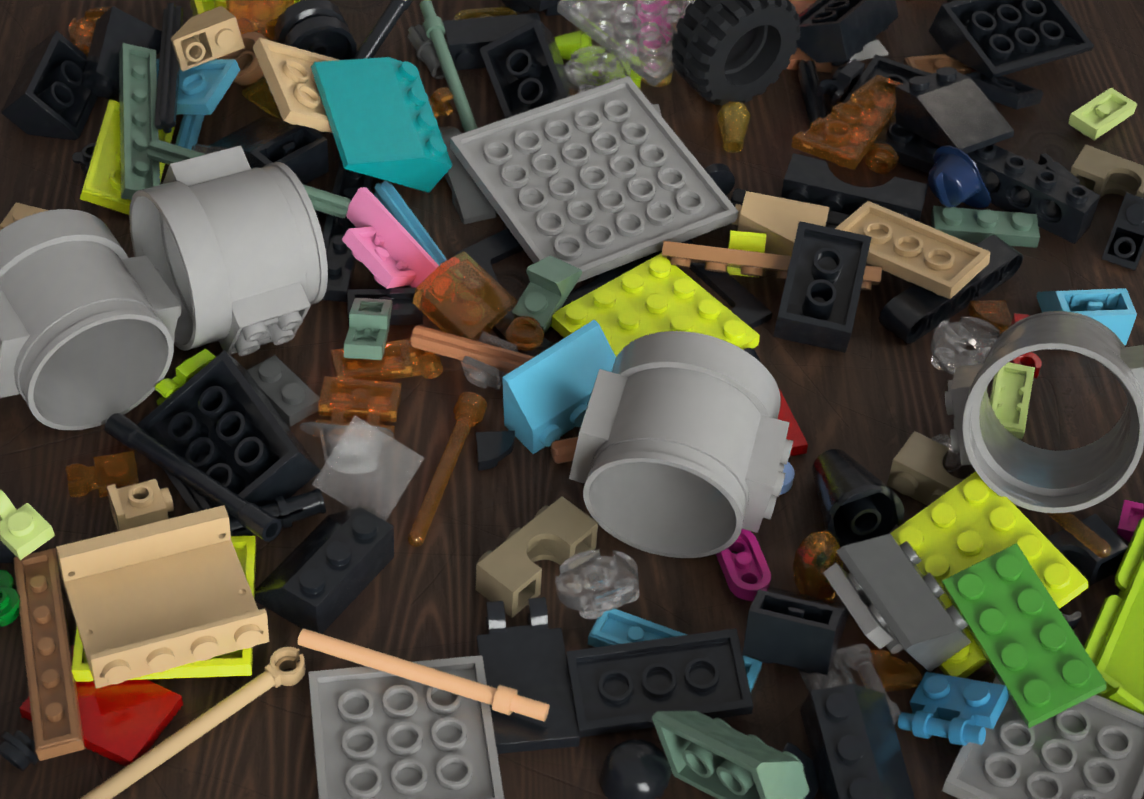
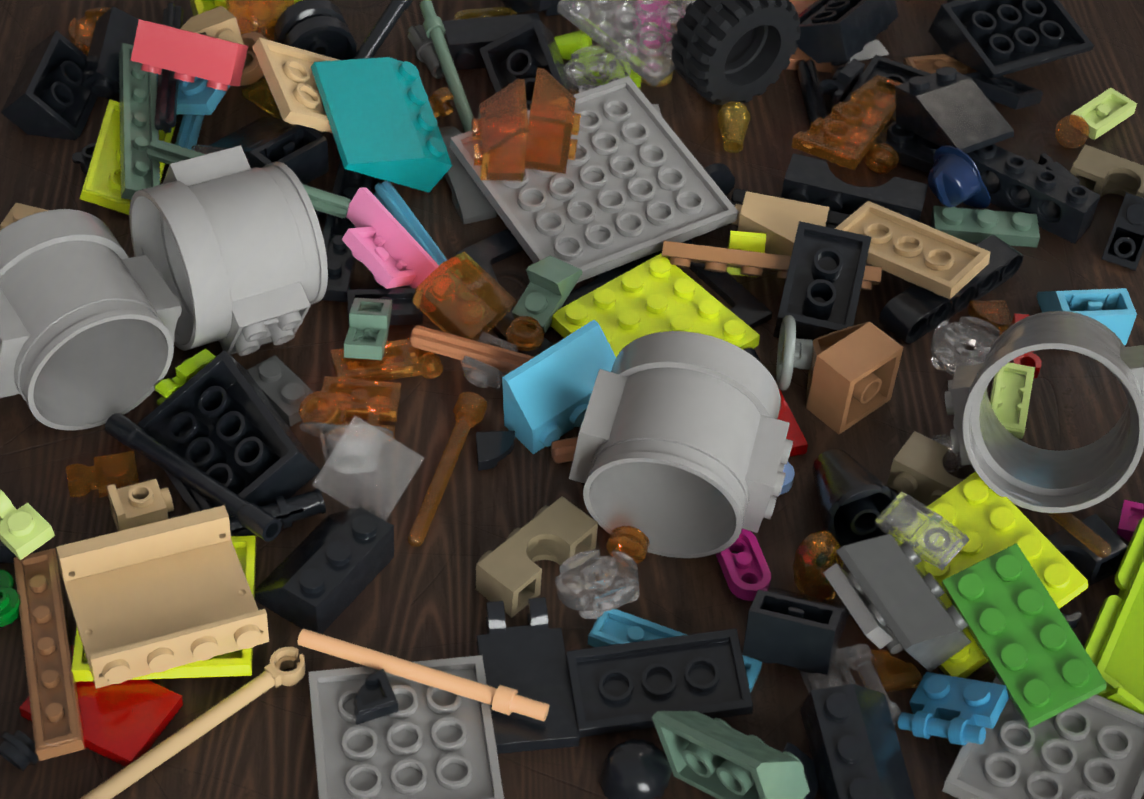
none -> coral brick [130,19,248,91]
none -> clear orange tile [299,391,341,432]
none -> black tile [354,669,398,725]
none -> clear orange slope [471,79,529,181]
none -> clear orange slope [524,68,581,174]
none -> clear orange tile [606,526,650,564]
none -> medium nougat piece [776,315,904,434]
none -> clear slope [875,491,969,570]
none -> clear orange plate [1055,115,1089,149]

